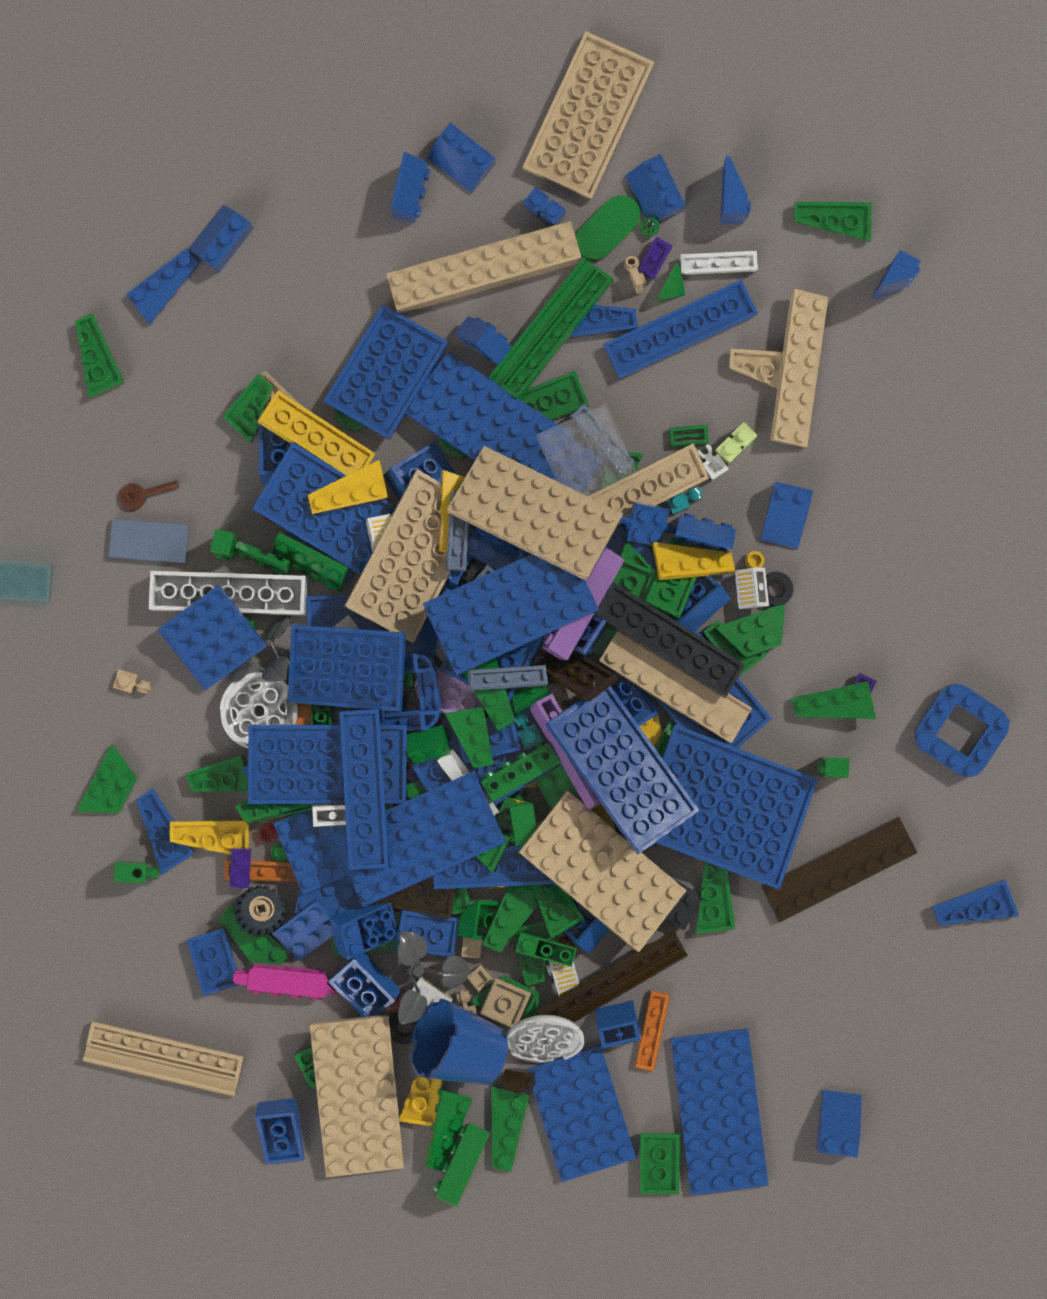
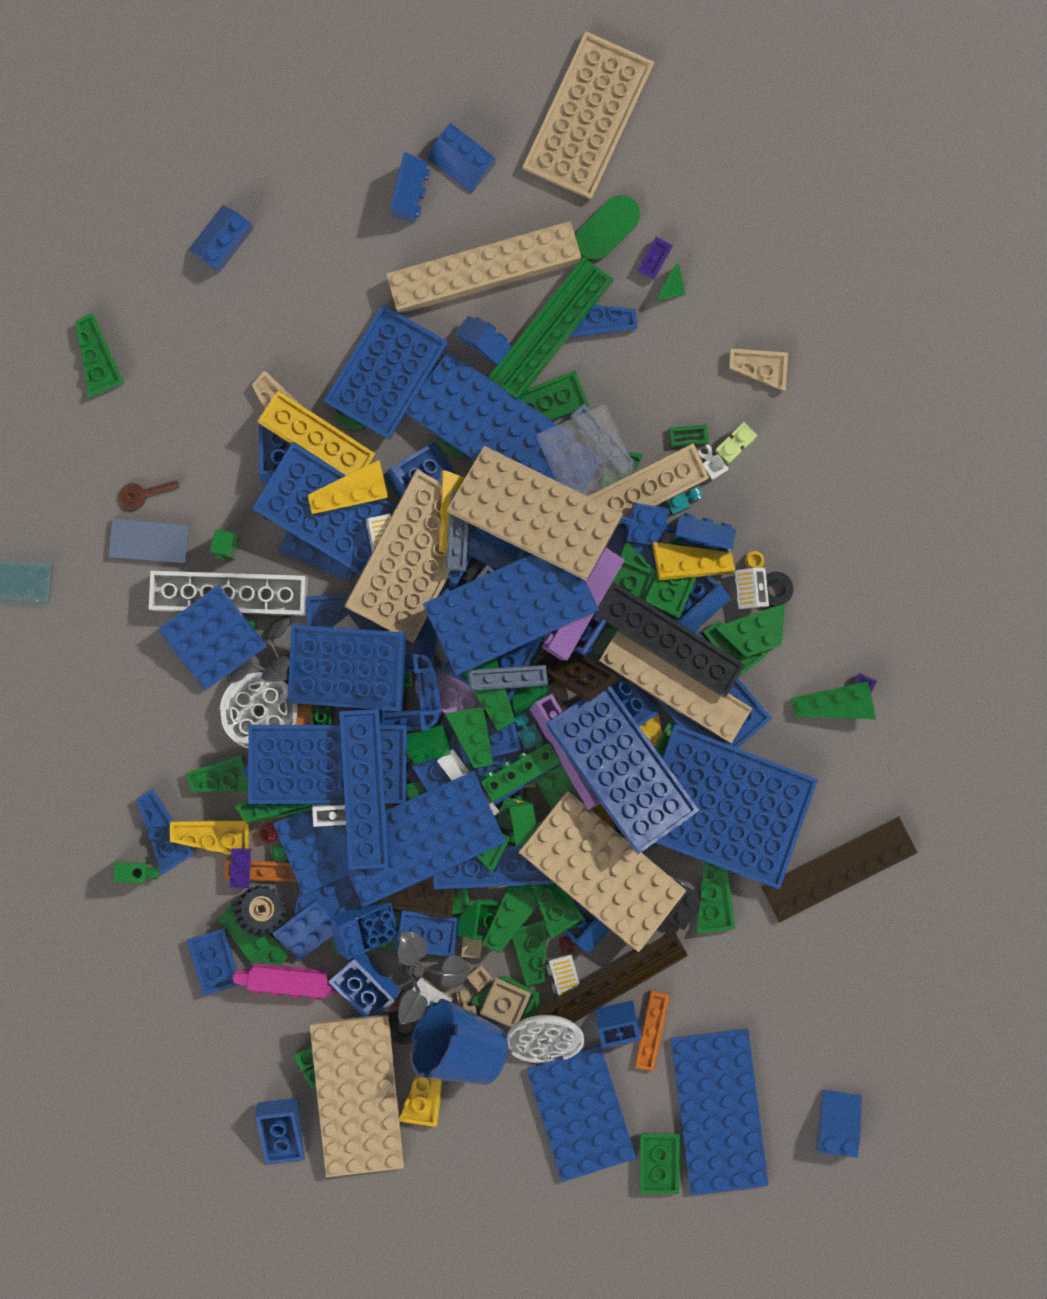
green wing [77,745,138,813] -> none
tan plate [83,1021,244,1097] -> none
tan plate [113,669,151,694] -> none
blue wing [126,248,199,325] -> none
green wing [222,374,274,443] -> none
green wing [235,541,291,575] -> none
green plate [273,532,348,592] -> none
green wing [424,1088,473,1171] -> none
green wedge [433,1123,490,1207] -> none
green wing [491,1085,529,1172] -> none
dark brown brick [503,1068,535,1093] -> none
green slope [513,930,577,967] -> none
blue piece [524,187,566,227] -> none
blue plate [603,279,758,380] -> none
tan plate [624,256,646,294] -> none
blue slope [625,154,685,223] -> none
green tile [640,217,660,237] -> none
white plate [680,251,758,275] -> none
blue slope [720,156,751,224] -> none
blue slope [760,482,813,549] -> none
tan plate [770,289,828,448] -> none
green wing [794,202,871,242] -> none
green brick [817,757,849,778] -> none
blue slope [872,250,921,299] -> none
blue plate [914,684,1010,777] -> none
blue wing [931,879,1019,925] -> none

